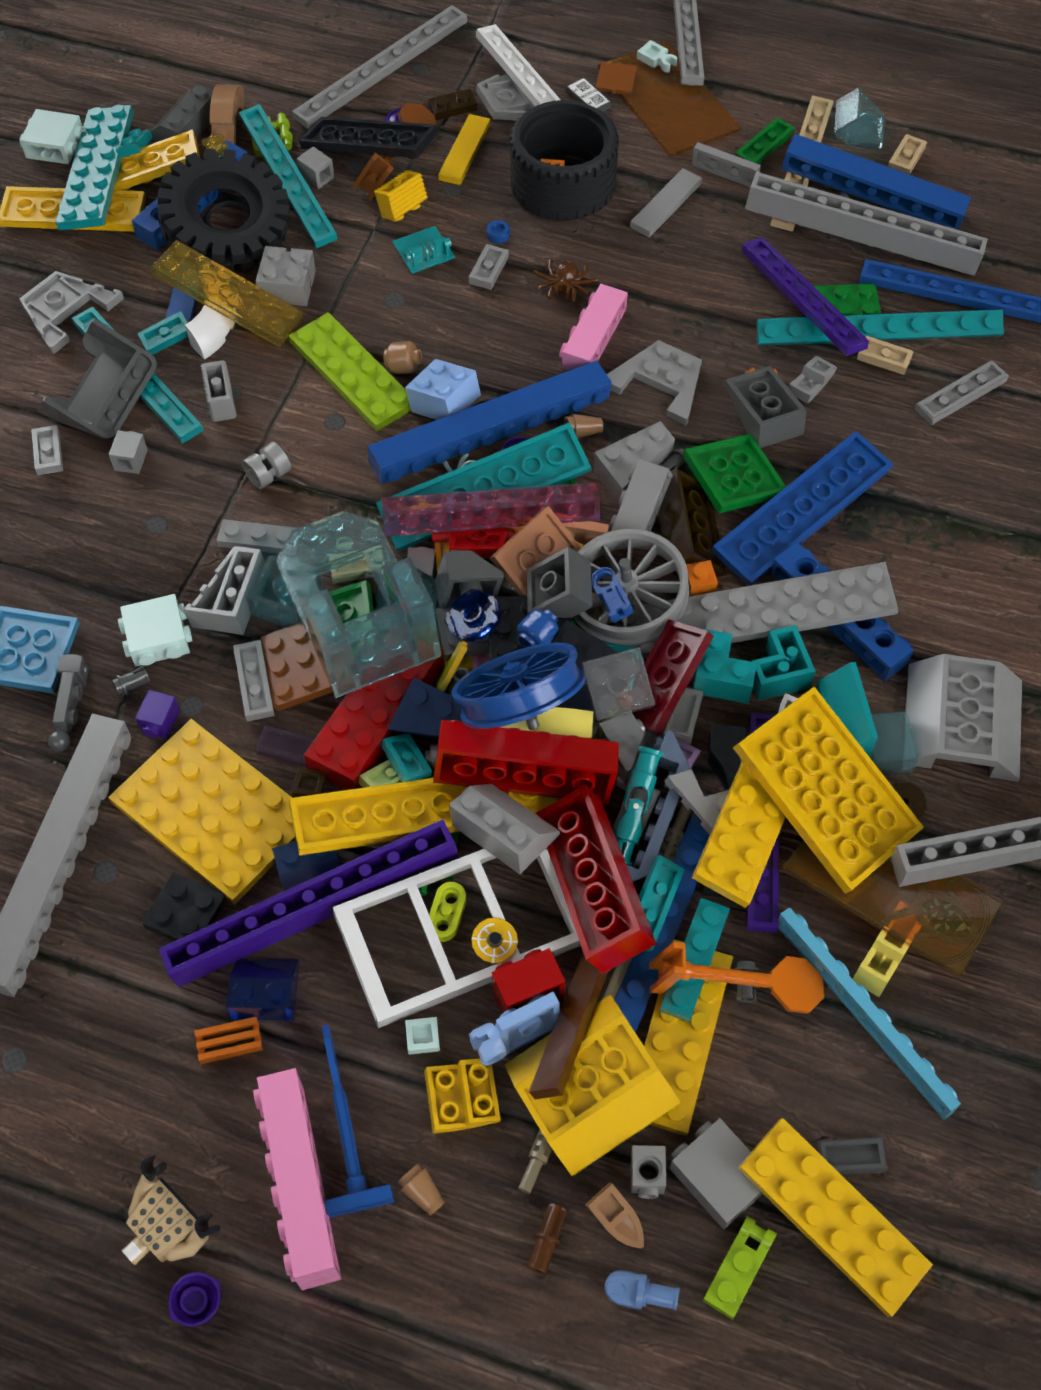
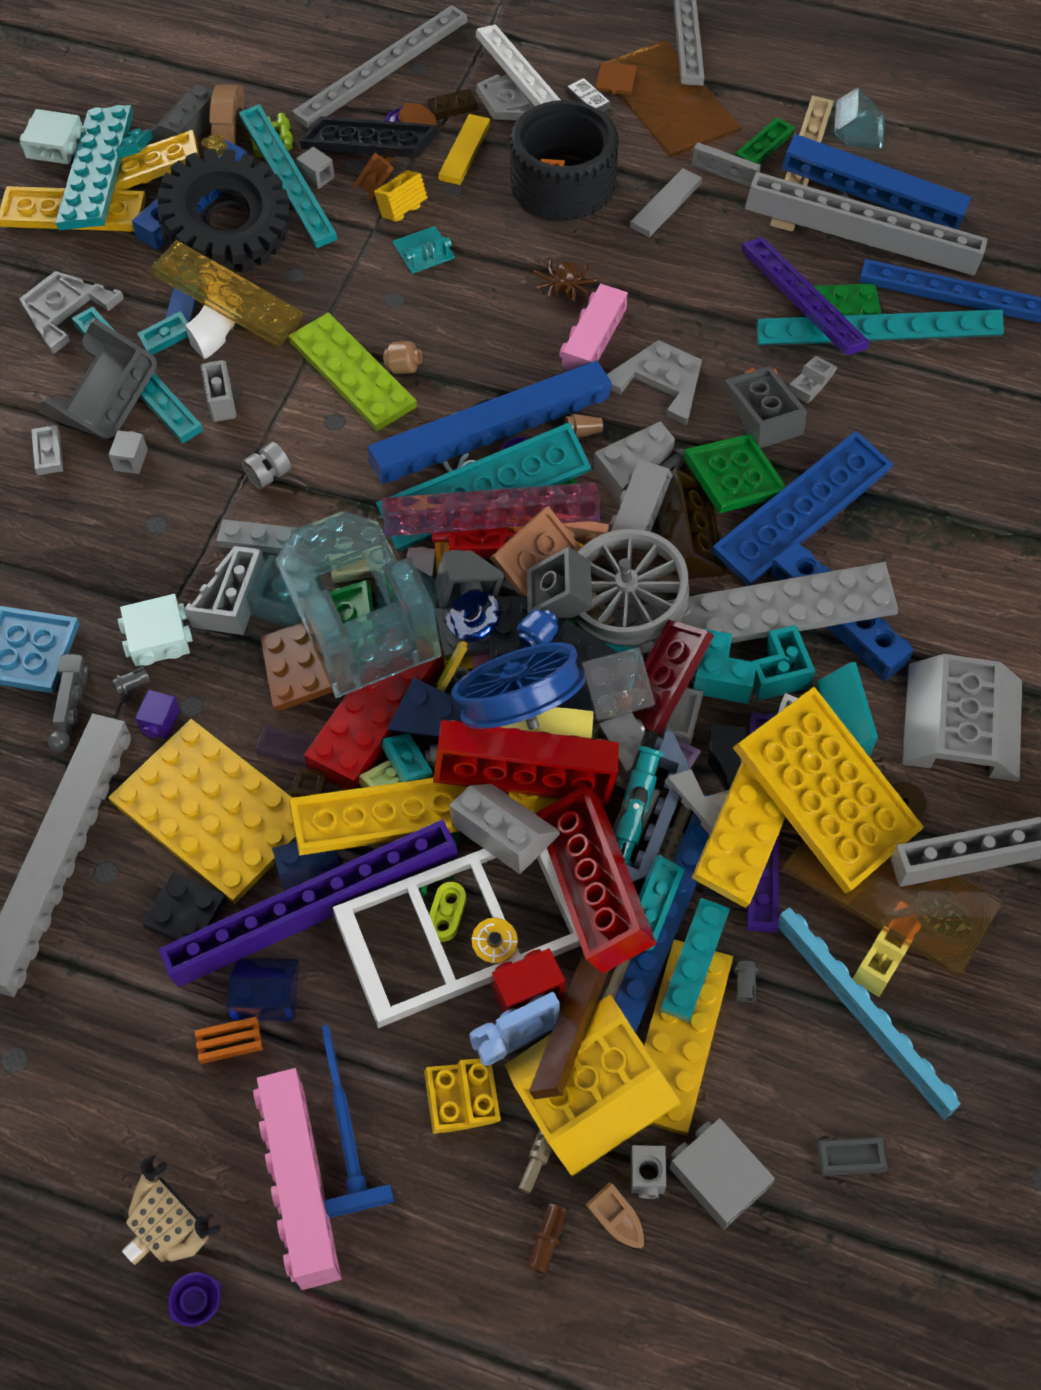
light grey plate [233,640,275,722] -> none
light grey piece [255,246,316,306] -> none
medium nougat cone [398,1164,445,1216] -> none
light blue brick [405,359,481,420] -> none
light aqua plate [405,1017,440,1055] -> none
light grey plate [469,244,509,290] -> none
blue tile [486,220,510,244] -> none
blue piece [591,567,633,623] -> none
medium blue arm [605,1270,680,1311] -> none
light aqua plate [637,40,678,73] -> none
orange piece [649,942,824,1014] -> none
orange brick [686,560,718,596] -> none
lime plate [703,1216,777,1320] -> none
yellow plate [737,1118,933,1317] -> none
tan plate [857,336,914,375] -> none
clear light blue piece [870,711,917,775] -> none
tan plate [888,134,927,175] -> none
light grey tile [915,360,1009,425] -> none

